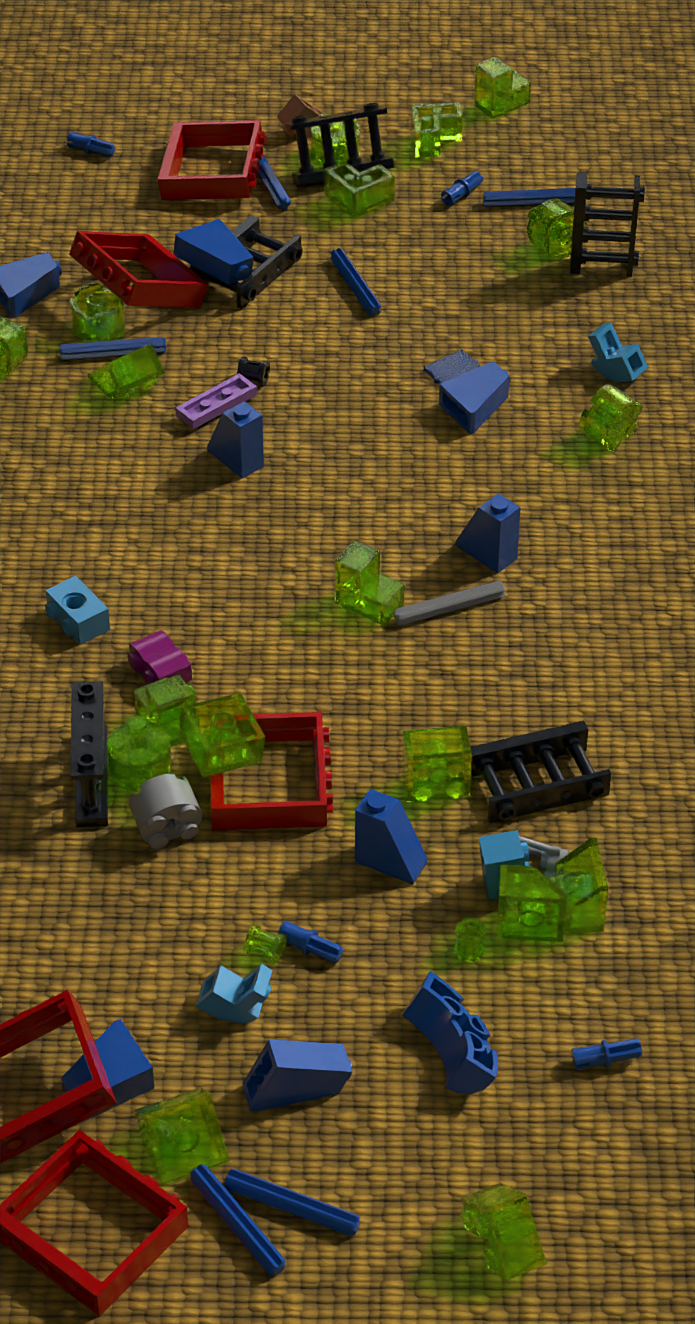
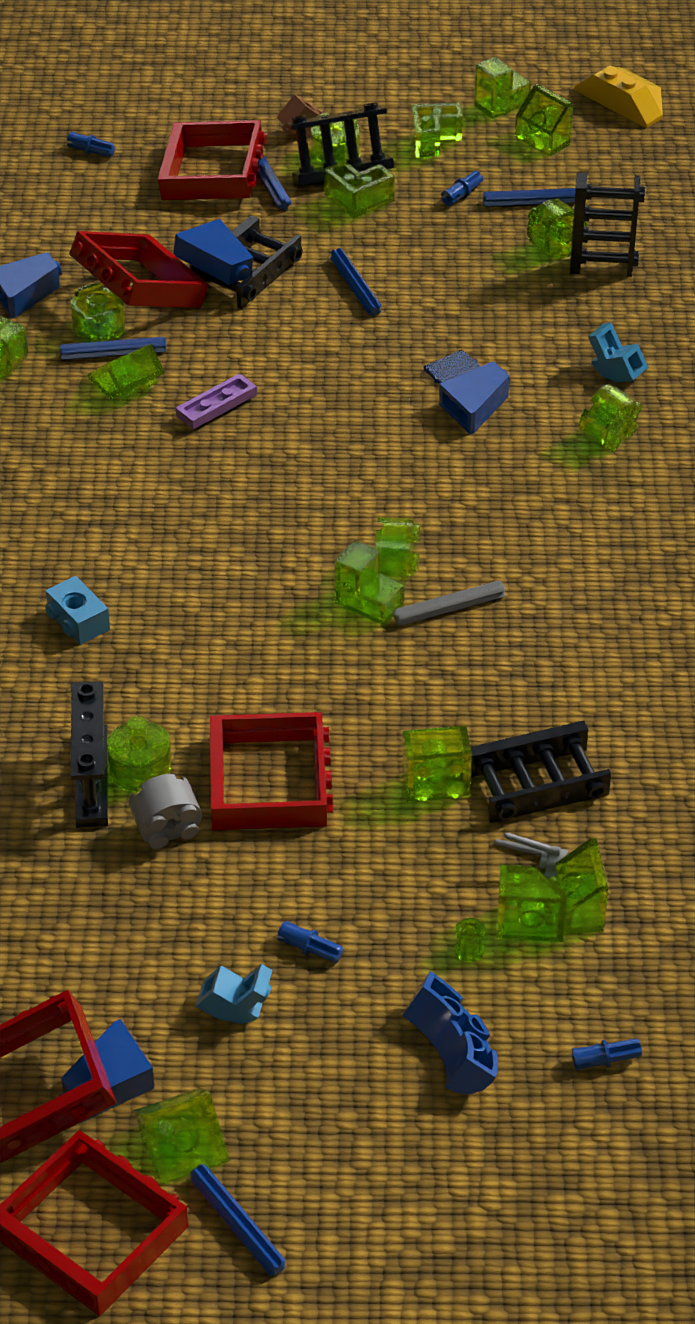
magenta brick [127,630,192,694] -> none
clear neon green brick [134,675,198,750] -> none
clear neon green brick [179,693,265,777] -> none
blue slope [207,401,264,479] -> none
blue axle [225,1169,360,1236] -> none
black bush [237,356,270,385] -> none
blue slope [242,1039,352,1112] -> none
clear neon green bush [244,925,287,963] -> none
blue slope [355,789,428,885] -> none
blue slope [455,494,520,573] -> none
clear neon green brick [461,1183,547,1280] -> none
dark azure brick [479,830,531,900] -> none
none -> clear neon green brick [375,517,421,577]
none -> clear neon green slope [515,84,573,156]
none -> yellow wedge [574,66,663,129]

